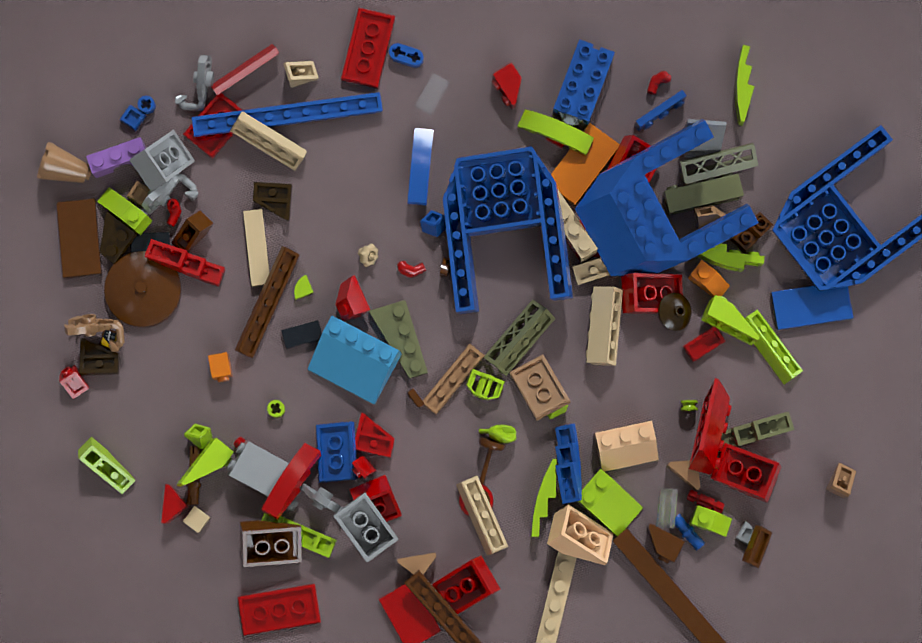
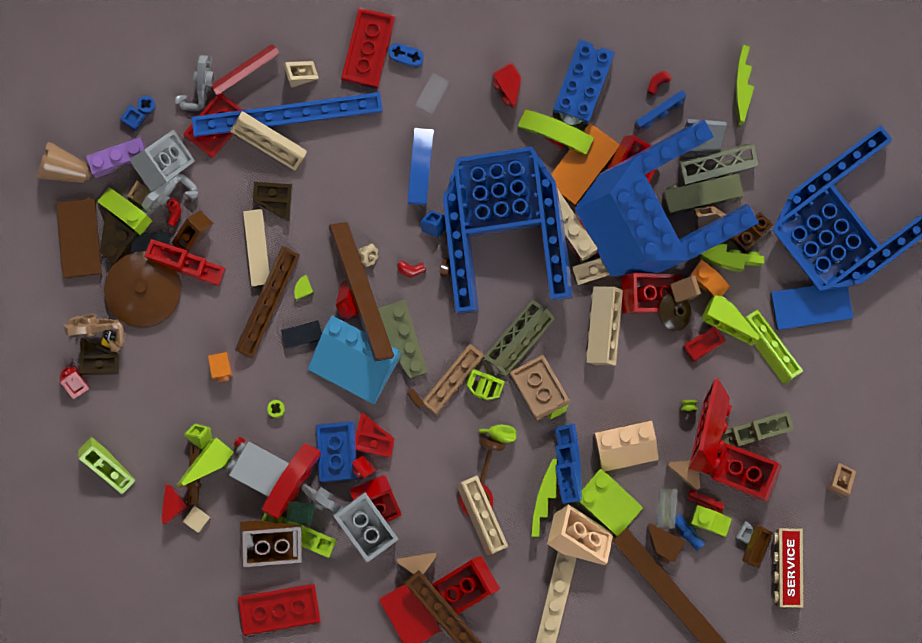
none -> clear green slope [287,502,314,524]
none -> reddish brown tile [328,222,394,362]
none -> medium nougat slope [670,275,701,302]
none -> brick [773,528,803,608]

